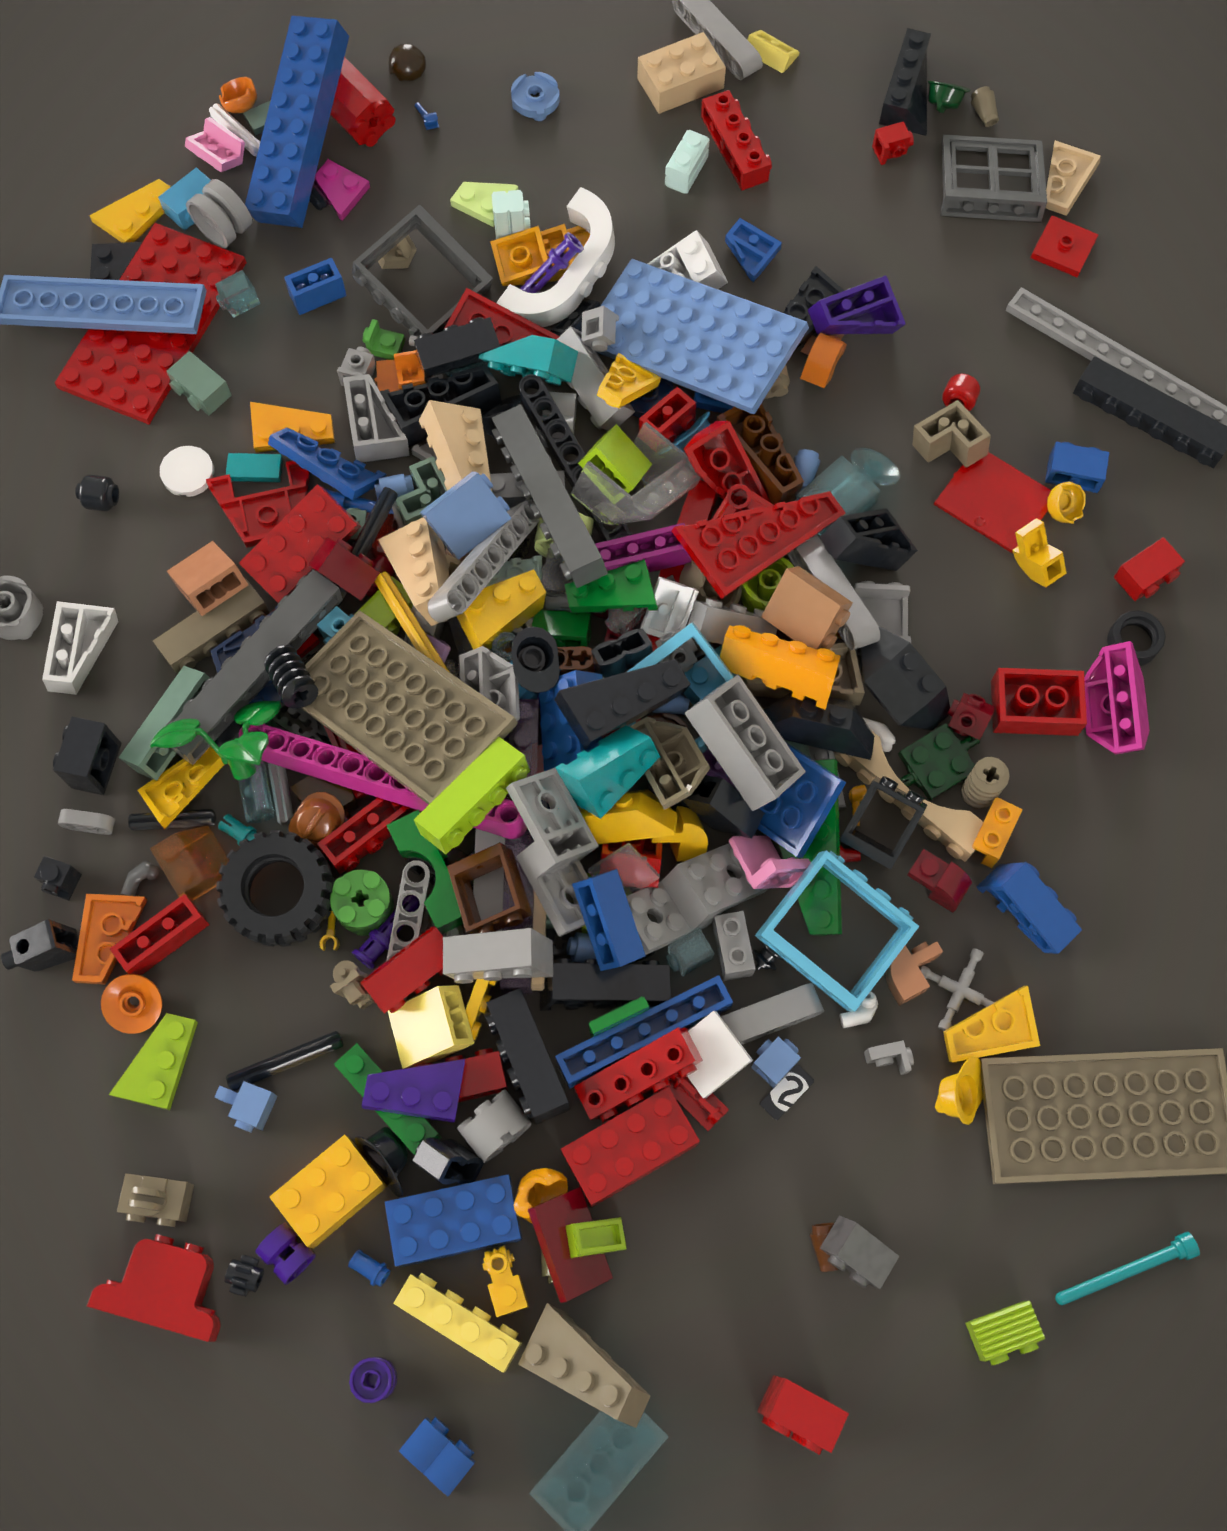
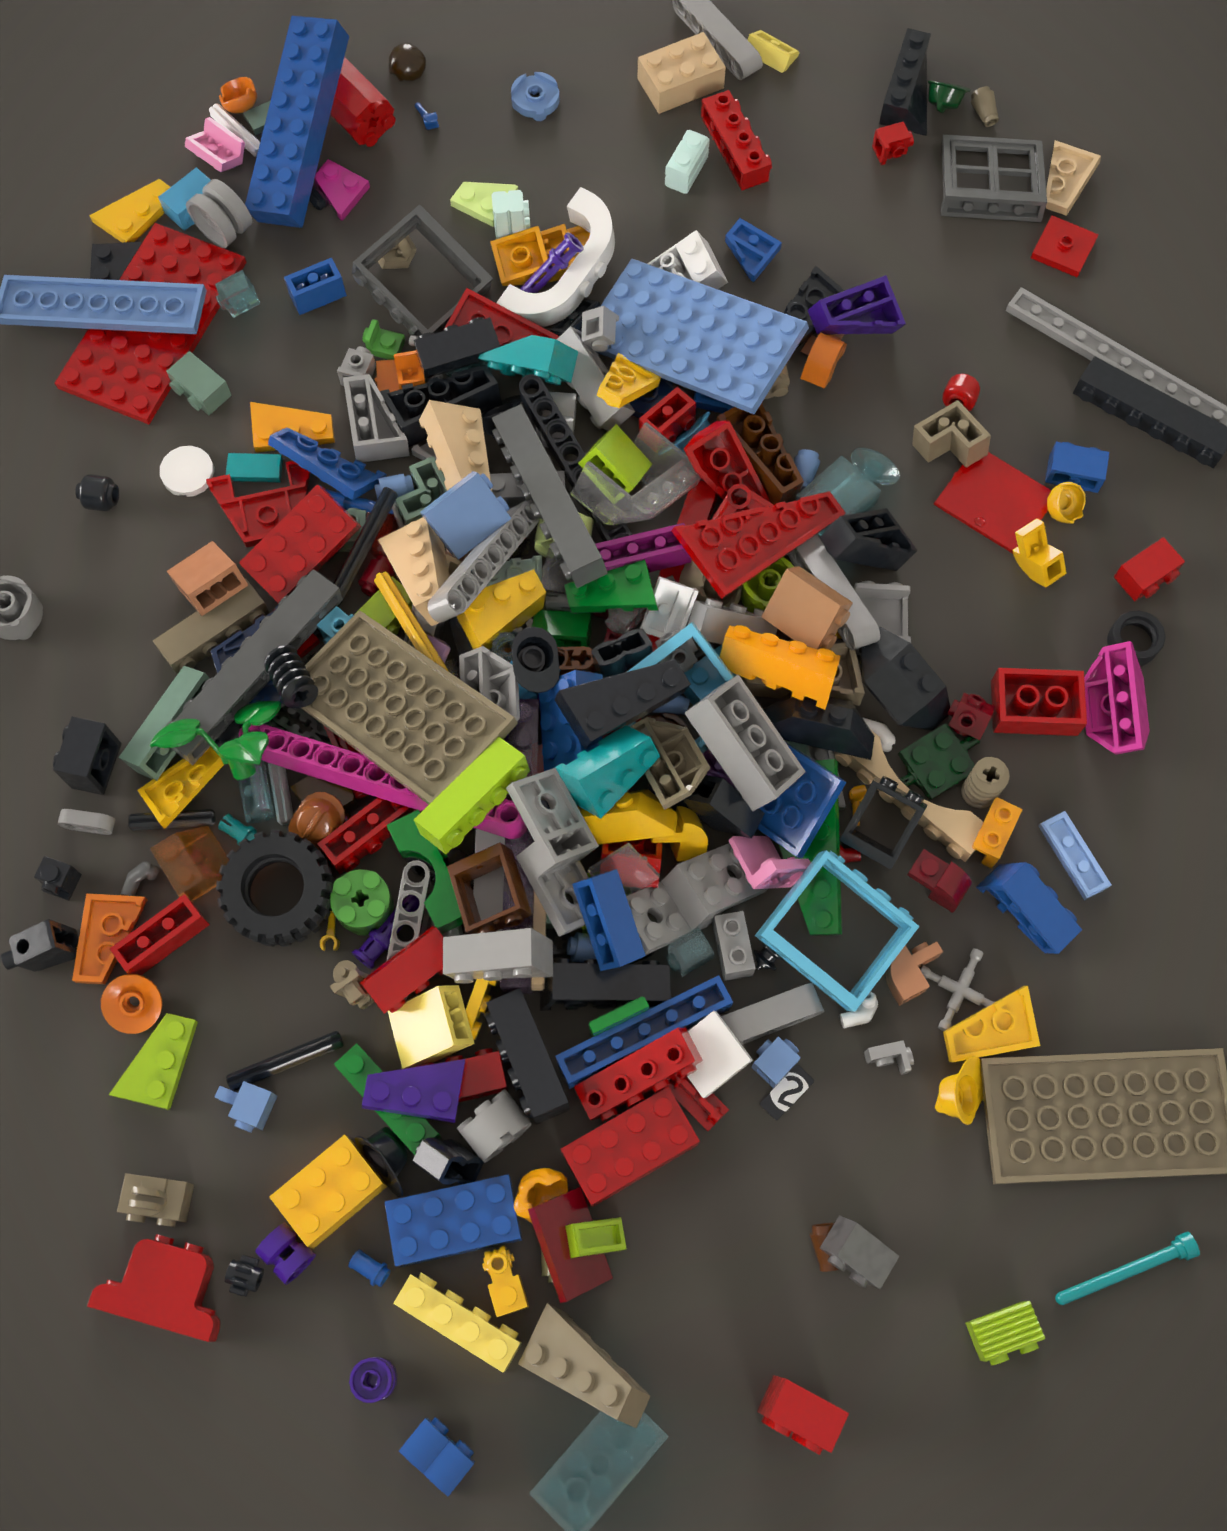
white wedge [42,601,119,695] -> none
dark red brick [309,537,380,600] -> none
none -> light blue tile [1038,811,1112,900]

